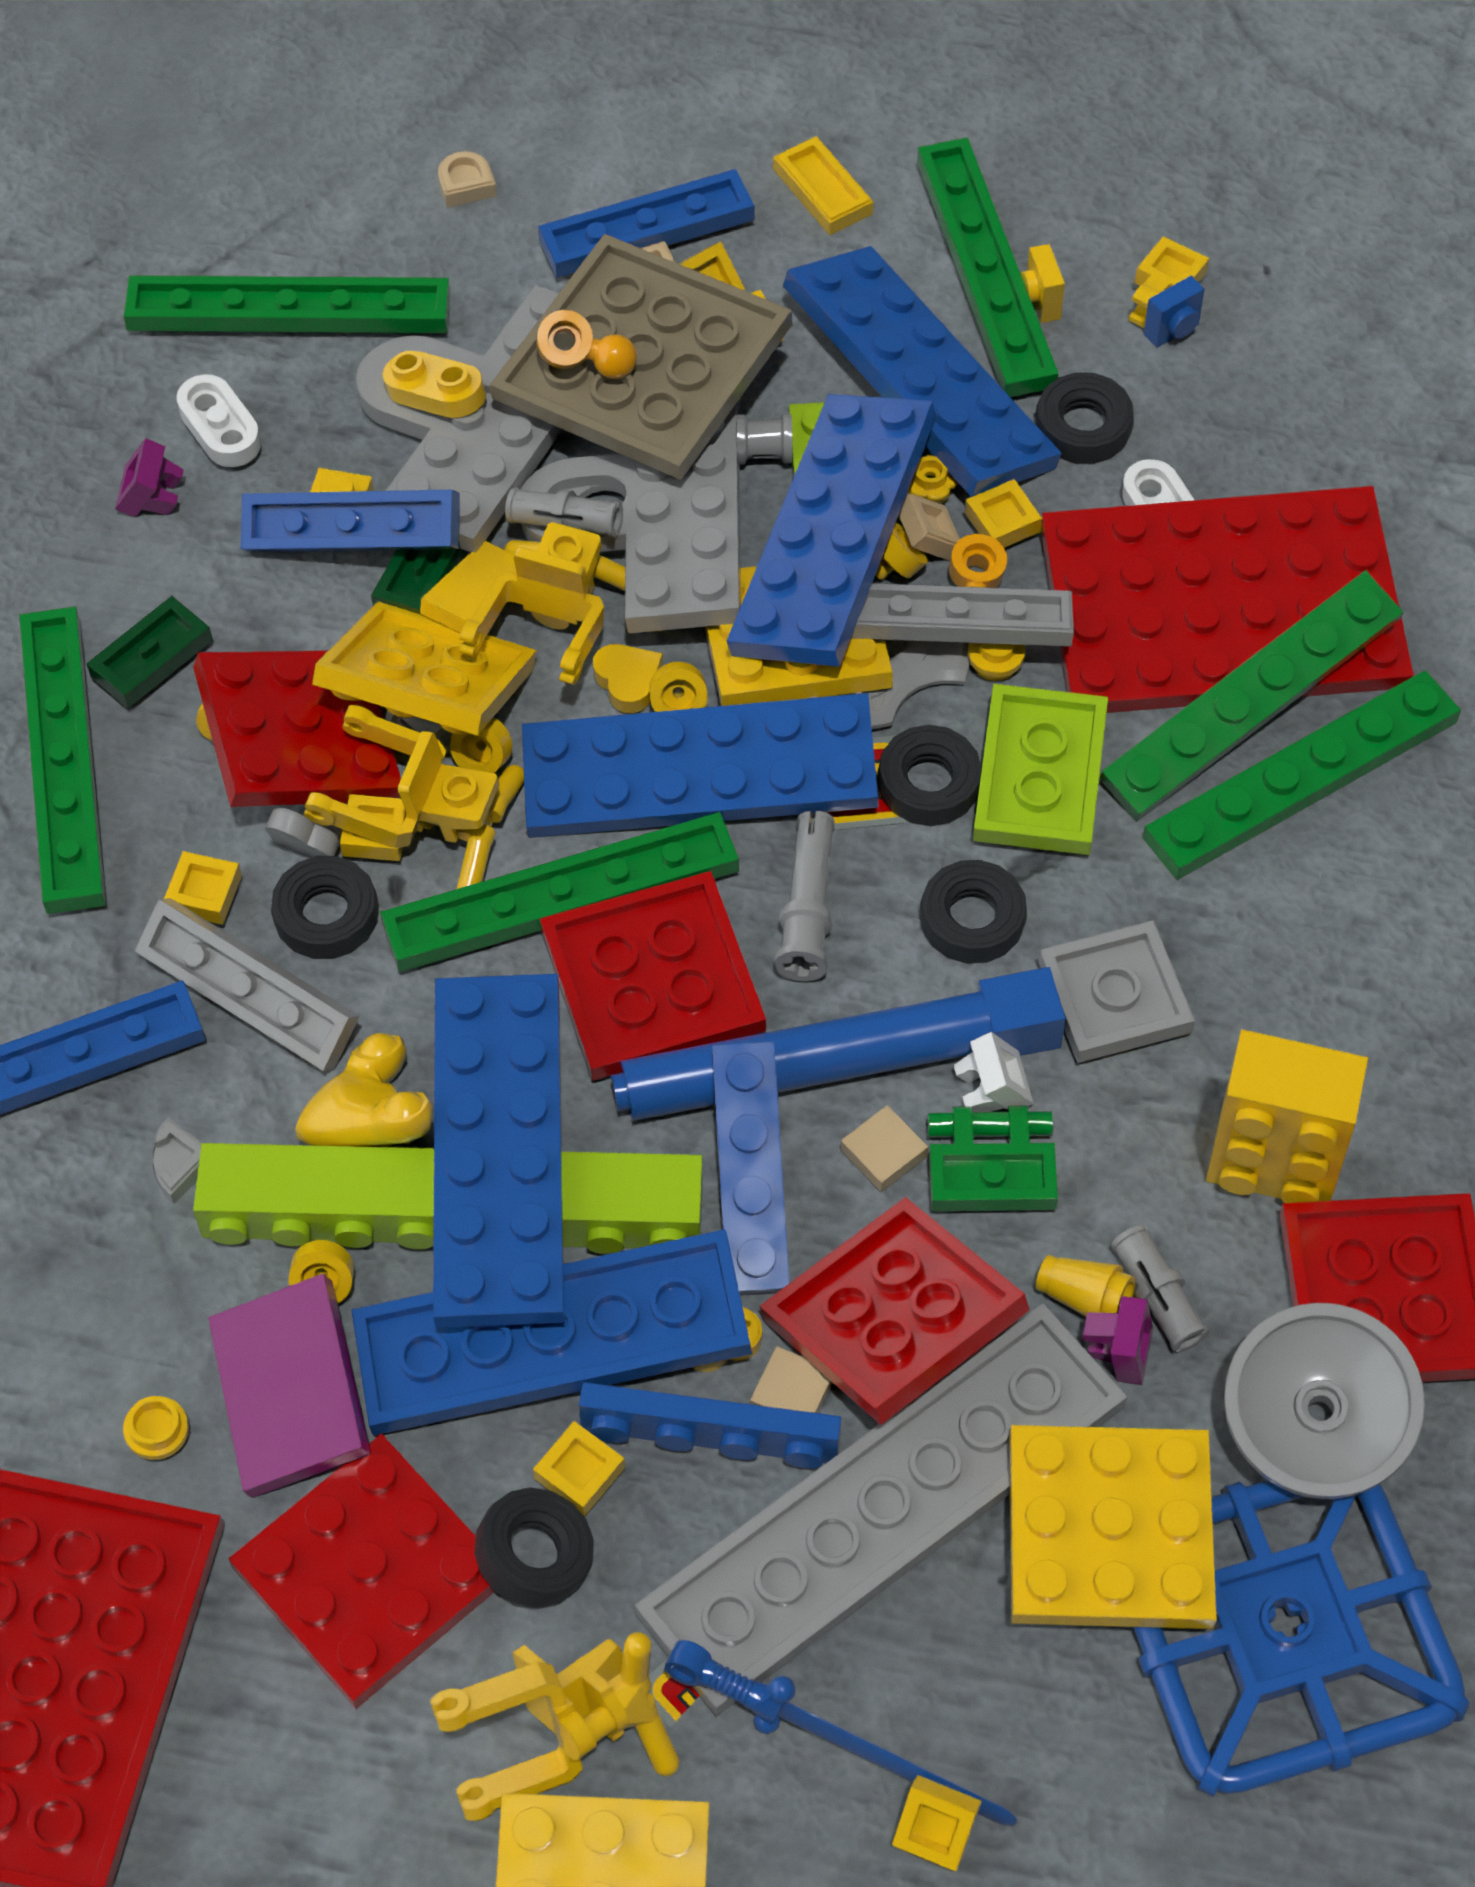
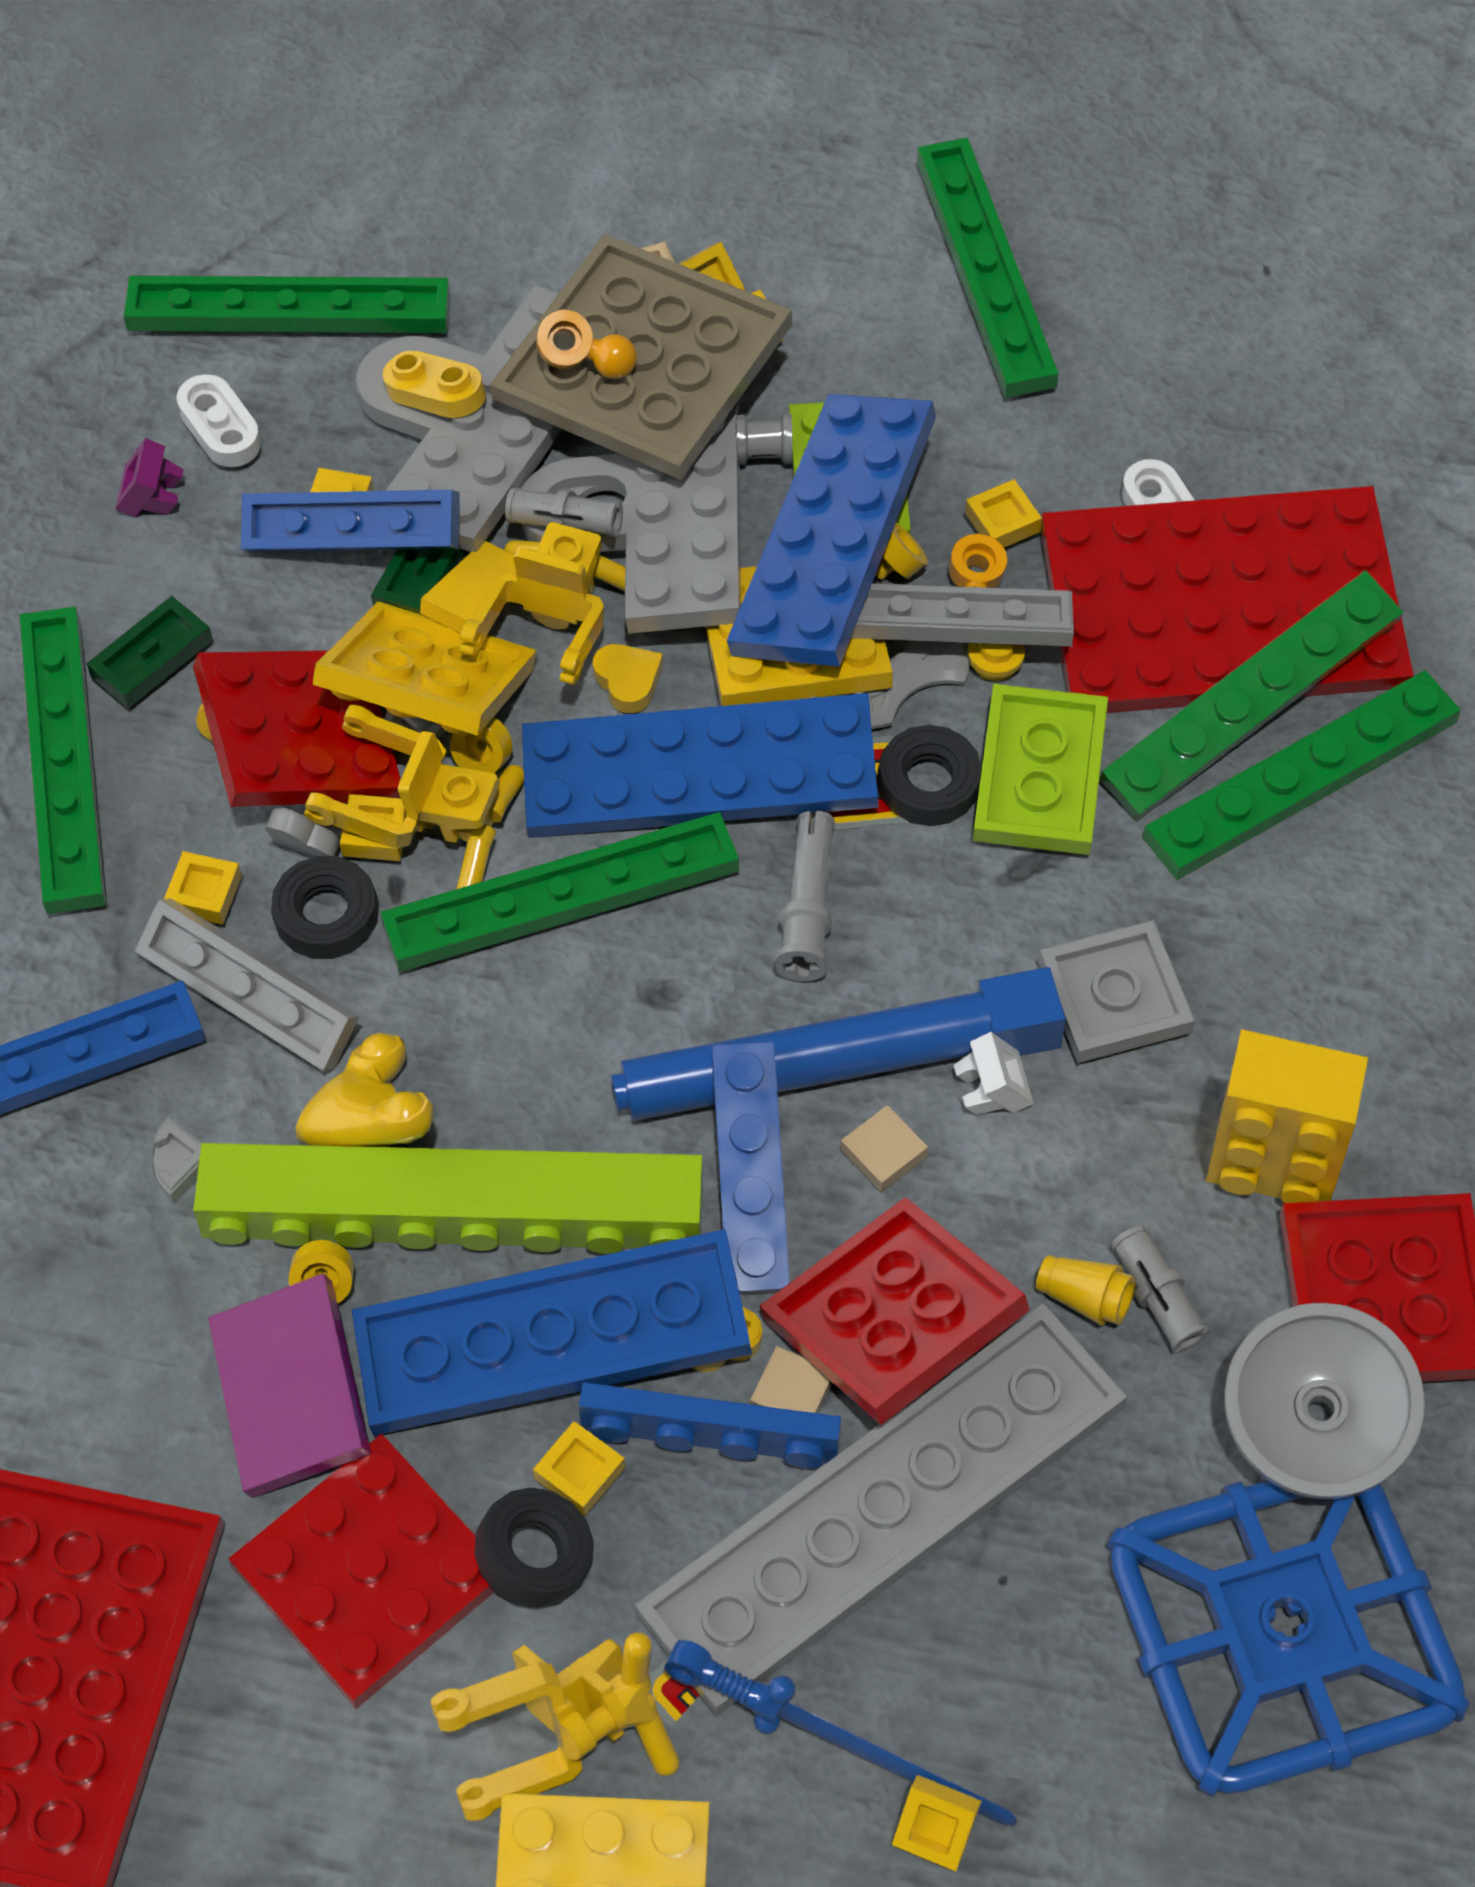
yellow plate [123,1396,189,1460] -> none
blue plate [433,974,565,1328] -> none
tan tile [438,151,497,208] -> none
blue plate [538,169,755,278] -> none
red plate [540,871,766,1081] -> none
yellow tile [649,662,708,712] -> none
yellow tile [773,136,874,236] -> none
blue plate [783,246,1062,497] -> none
tan tile [899,493,960,561] -> none
yellow plate [907,455,957,504] -> none
black tyre [920,860,1027,964] -> none
green plate [927,1105,1058,1211] -> none
yellow plate [1010,1425,1217,1629] -> none
yellow plate [1020,244,1065,323] -> none
black tyre [1036,372,1134,464] -> none
magenta tile [1083,1296,1153,1385] -> none
yellow plate [1128,236,1209,328] -> none
blue plate [1144,275,1205,348] -> none

